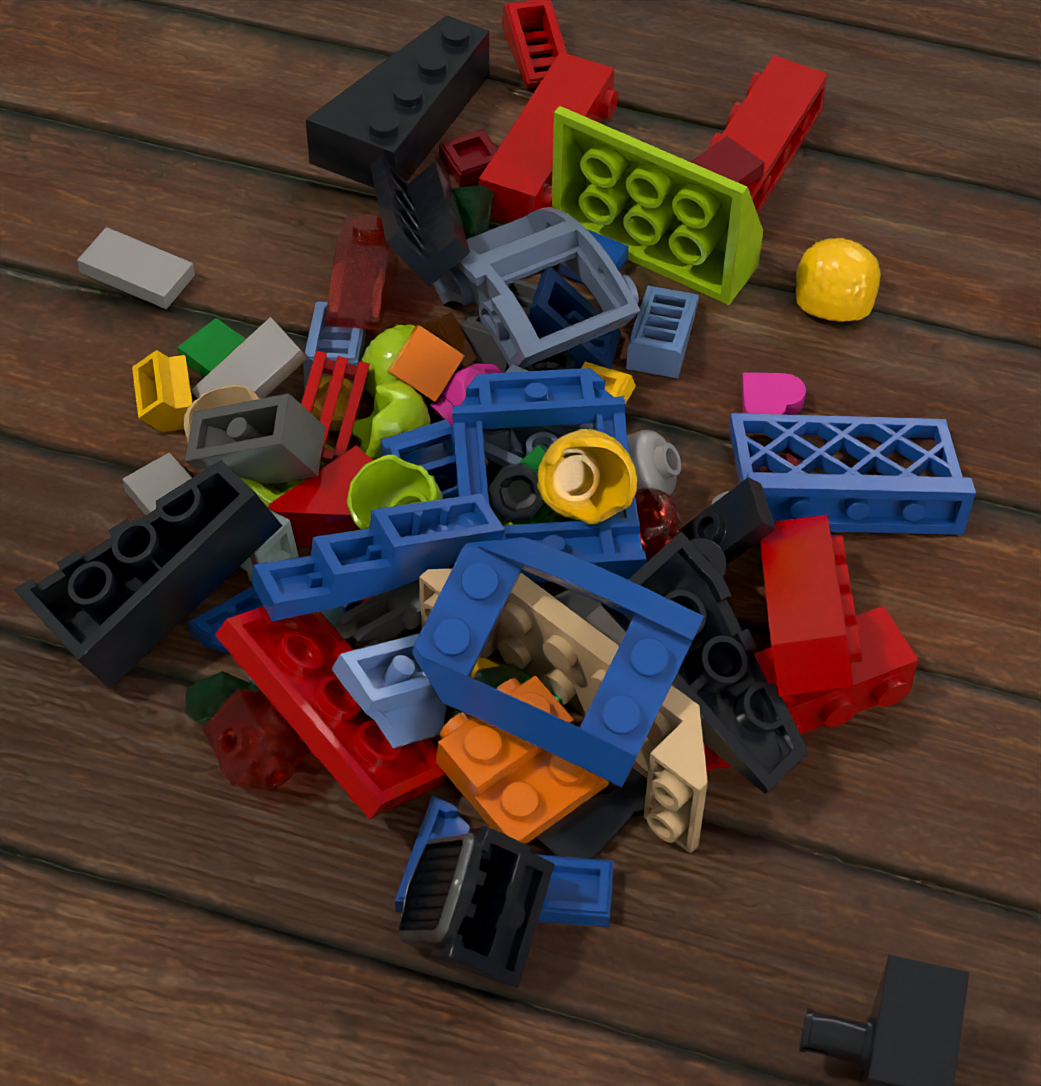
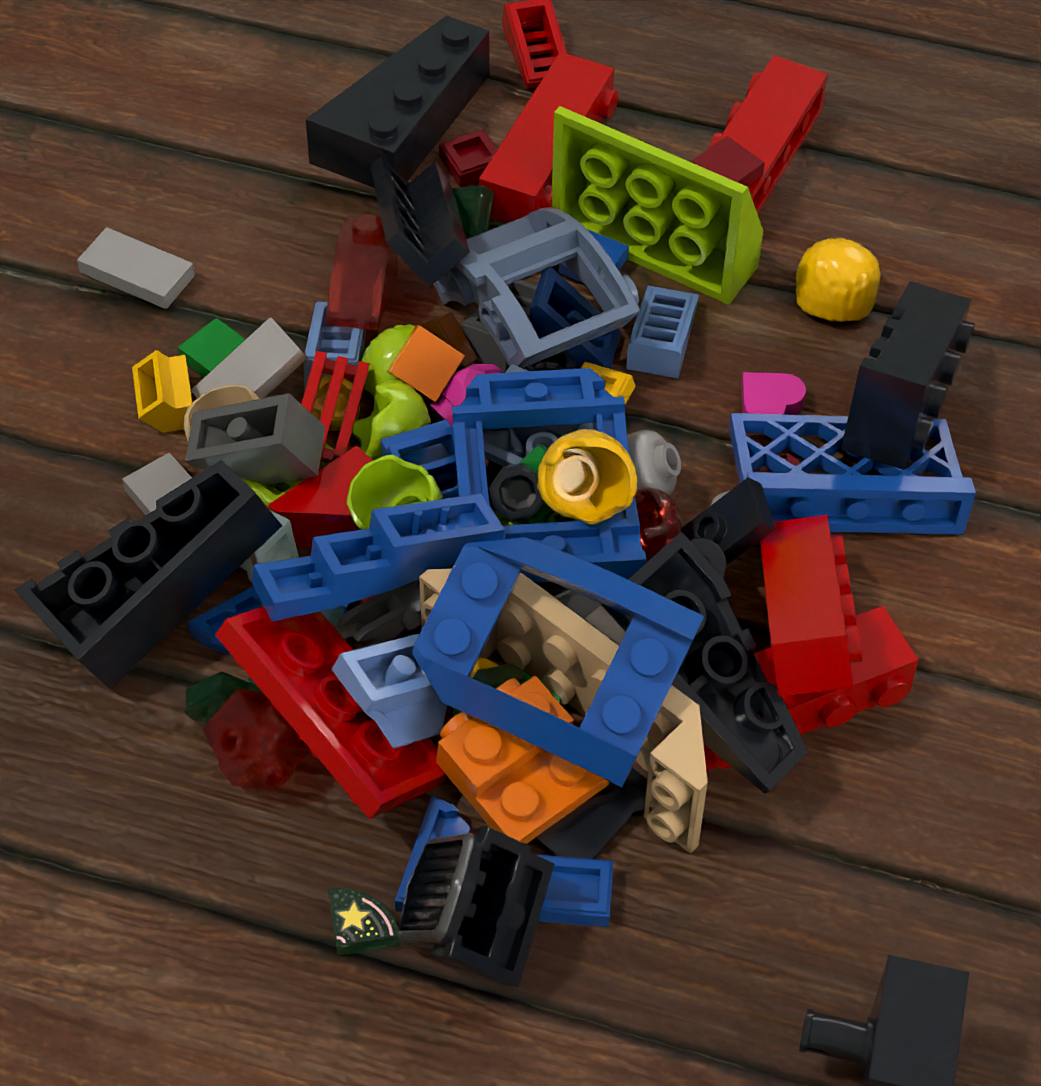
none -> clear green tile [328,888,401,955]
none -> black wedge [841,281,975,470]

